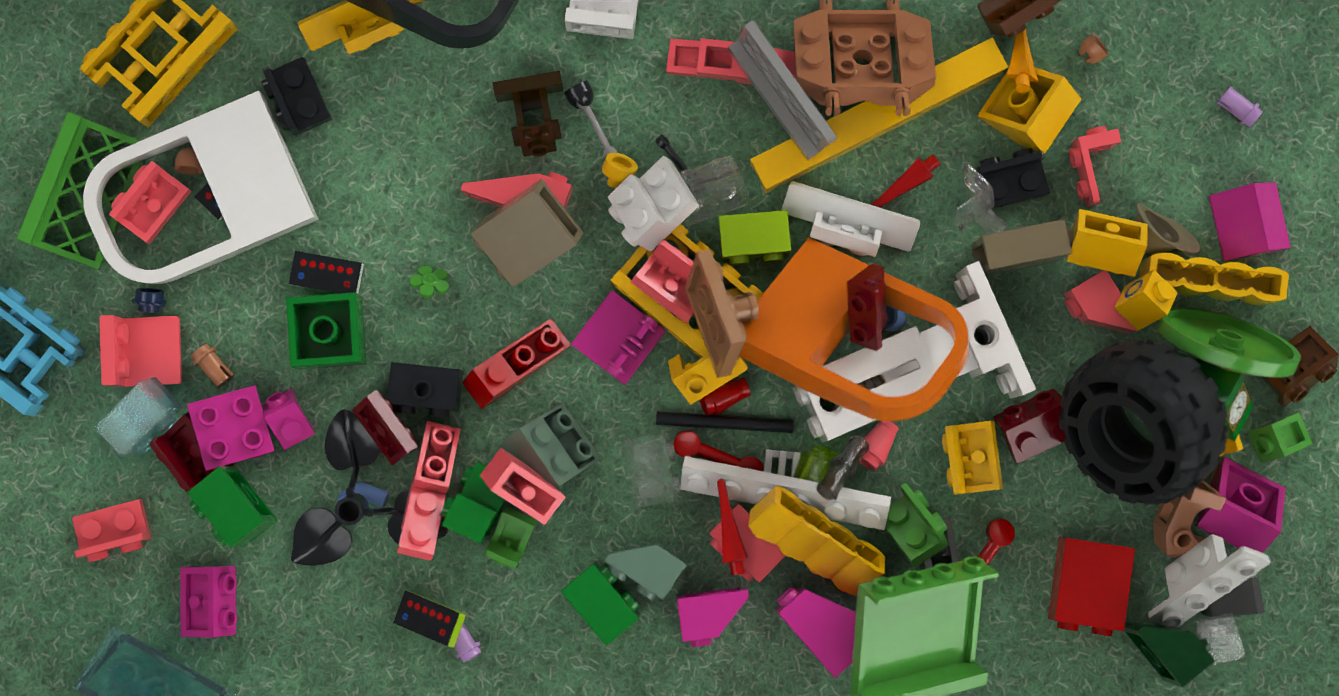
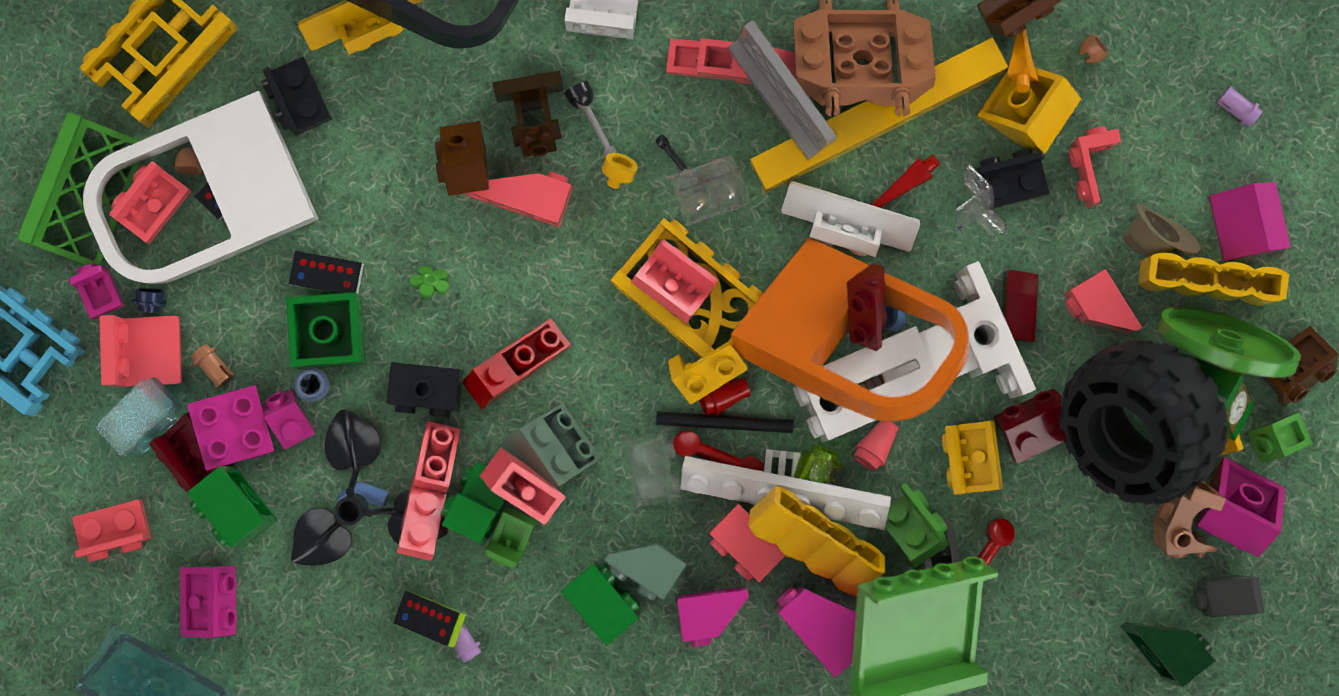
dark red bracket [352,390,418,466] -> none
dark tan brick [470,178,583,287] -> none
dark pink hinge [571,290,666,385] -> none
white plate [608,156,700,252] -> none
medium nougat plate [685,249,759,378] -> none
red piece [717,478,748,576] -> none
lime brick [718,210,791,266] -> none
clear smoke pin [816,435,870,501] -> none
dark tan brick [971,219,1074,276] -> none
red brick [1048,537,1135,636] -> none
yellow brick [1066,209,1148,277] -> none
yellow brick [1114,270,1178,331] -> none
white bracket [1148,534,1270,628] -> none
clear bracket [1197,612,1246,665] -> none
none -> dark pink bracket [68,263,125,320]
none -> sand blue cone [294,367,329,402]
none -> reddish brown brick [435,121,489,196]
none -> dark red slope [1002,270,1038,342]

